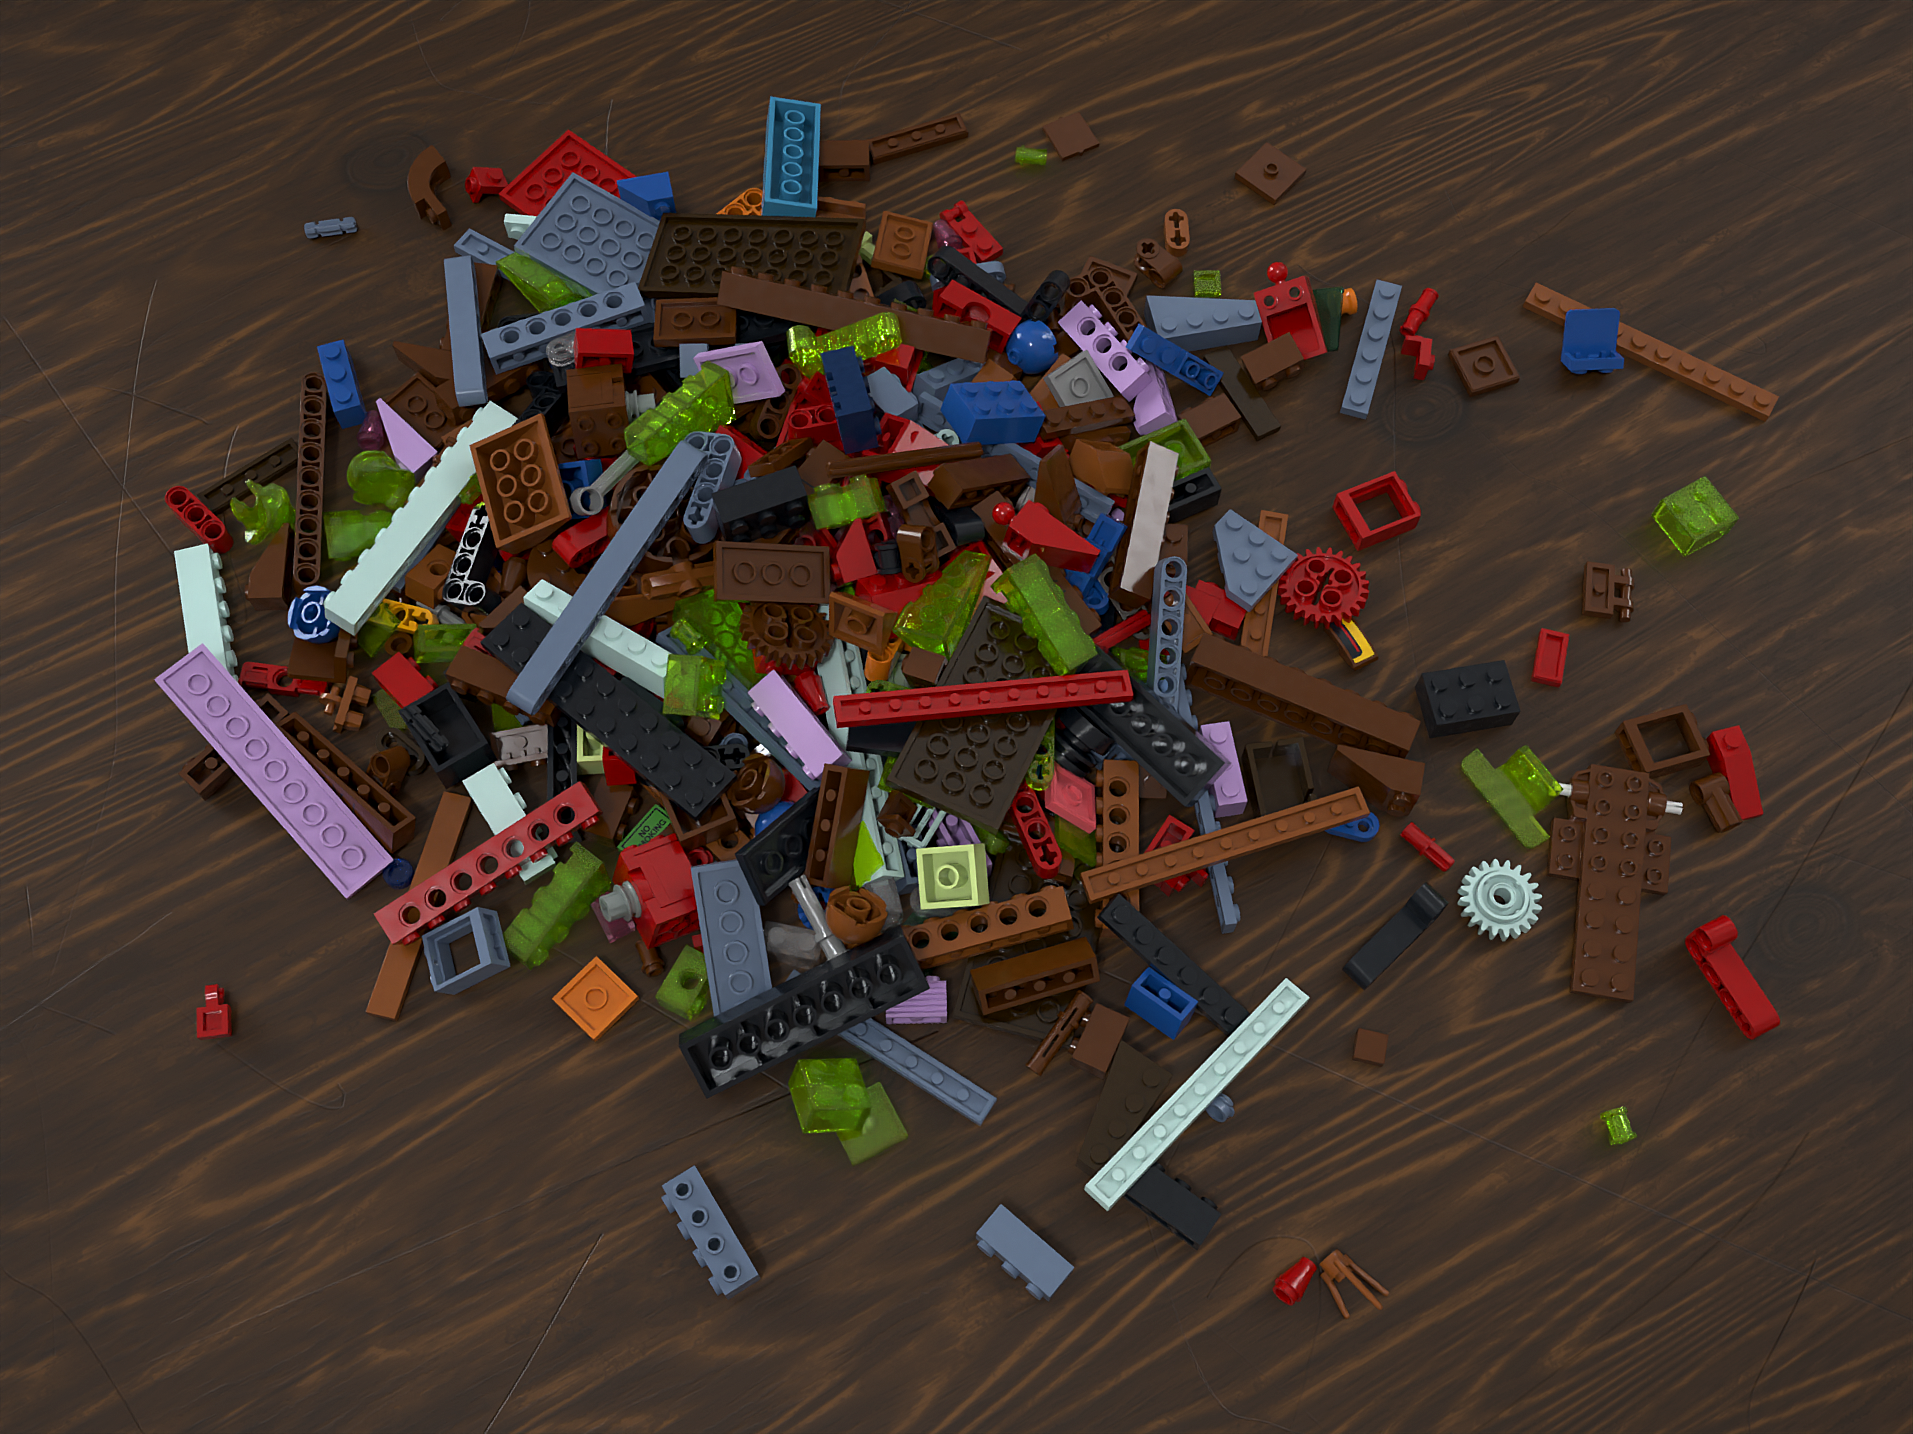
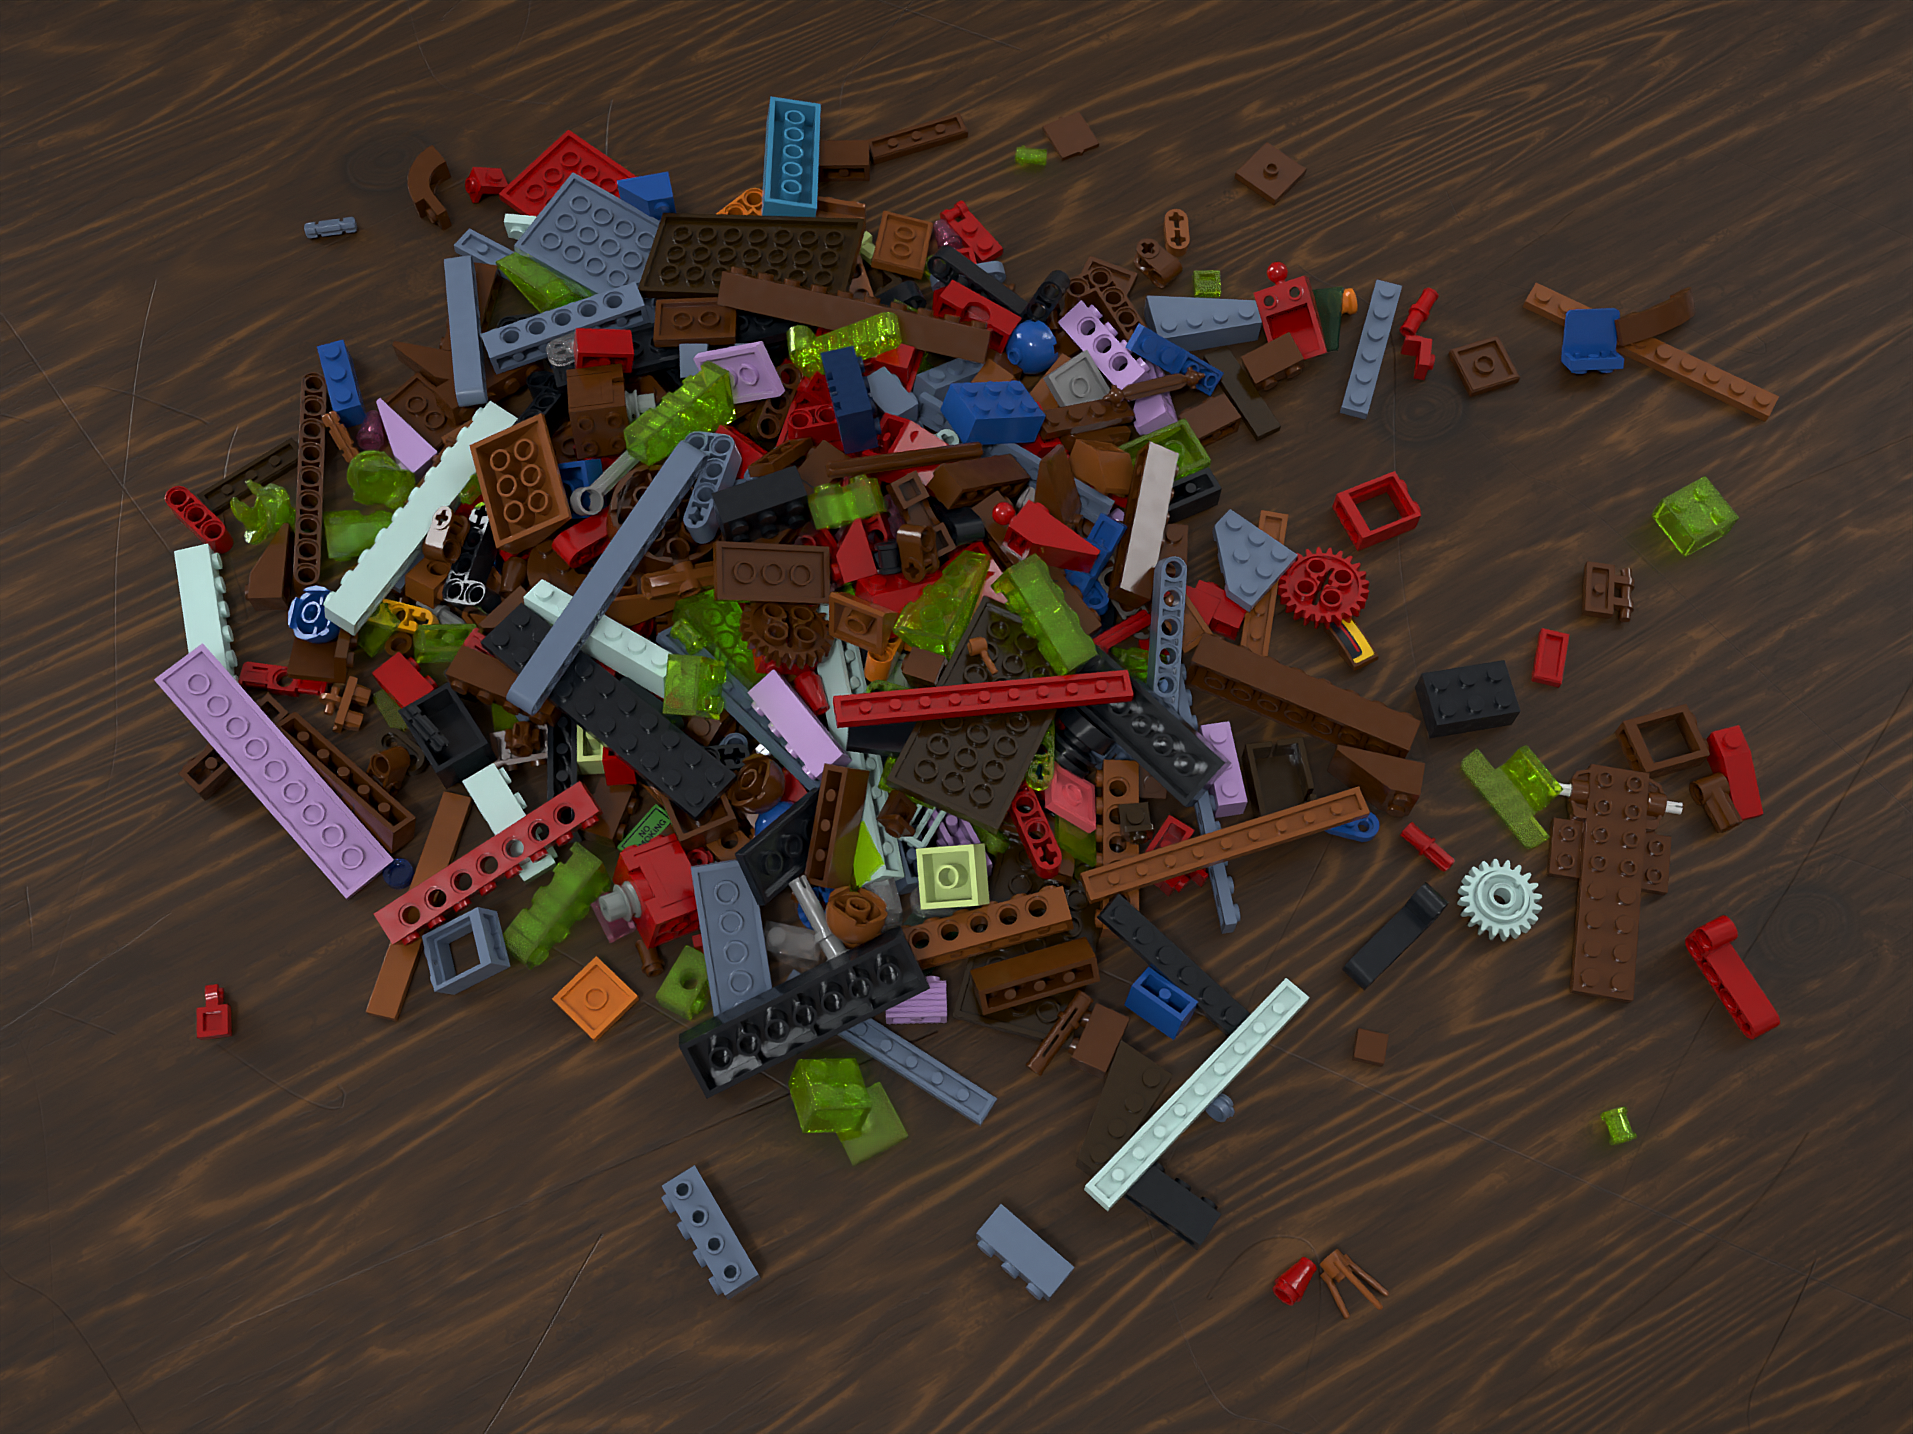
none -> dark orange axle [322,411,361,463]
none -> reddish brown piece [422,506,471,564]
none -> reddish brown gear [504,721,541,757]
none -> dark orange hand [967,637,999,675]
none -> reddish brown wheel [1103,367,1205,407]
none -> dark brown bracket [1117,802,1154,845]
none -> reddish brown slope [1614,287,1696,346]

